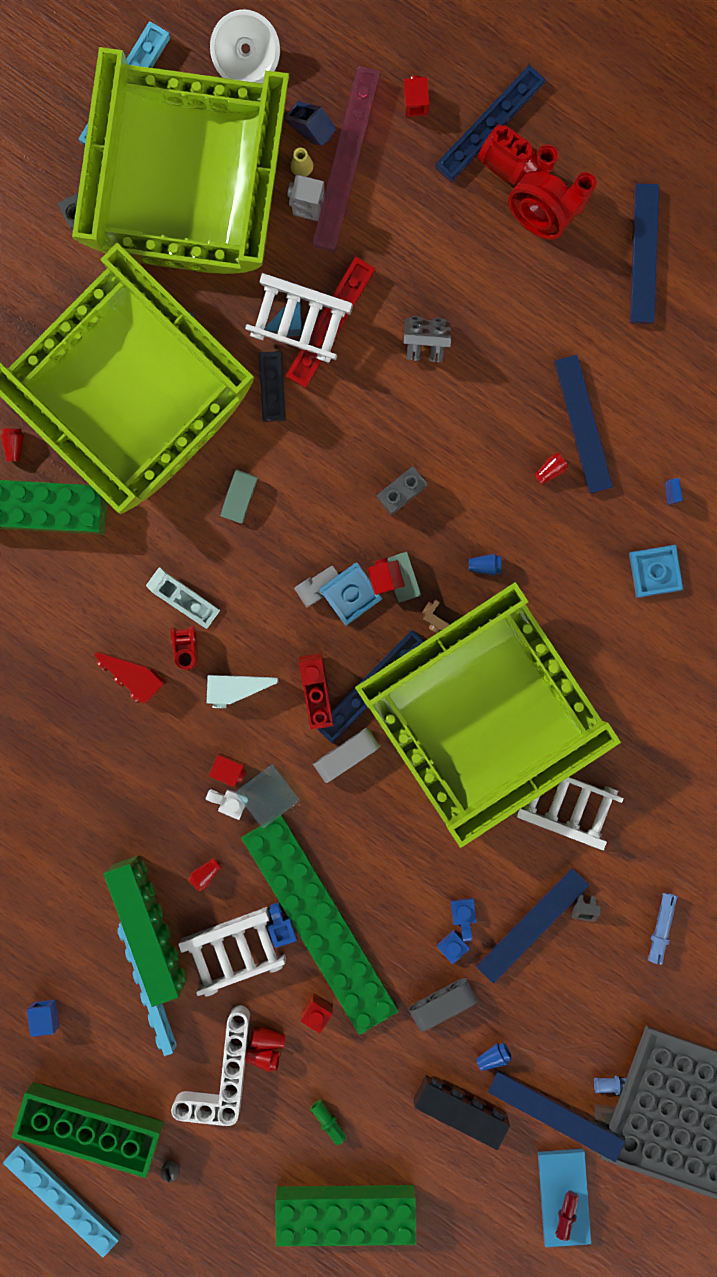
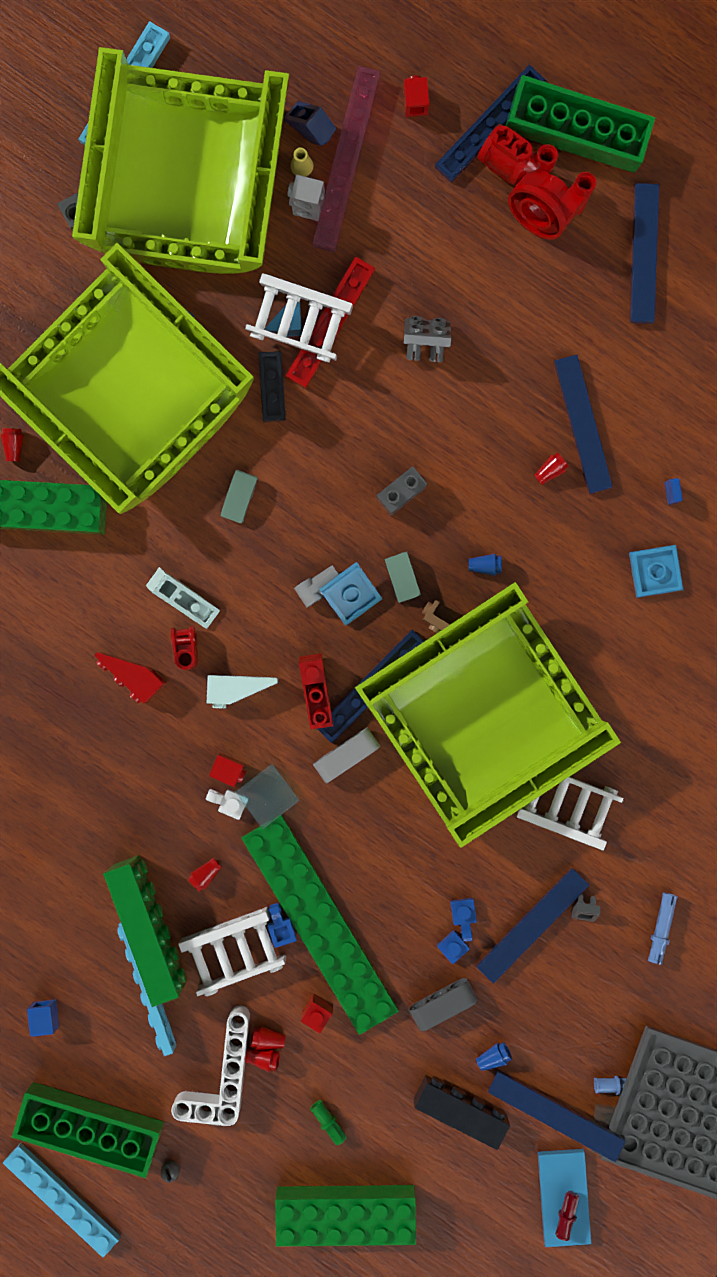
white dish [210,10,280,83] -> none
red brick [367,558,405,595] -> none
none -> green brick [506,75,656,173]

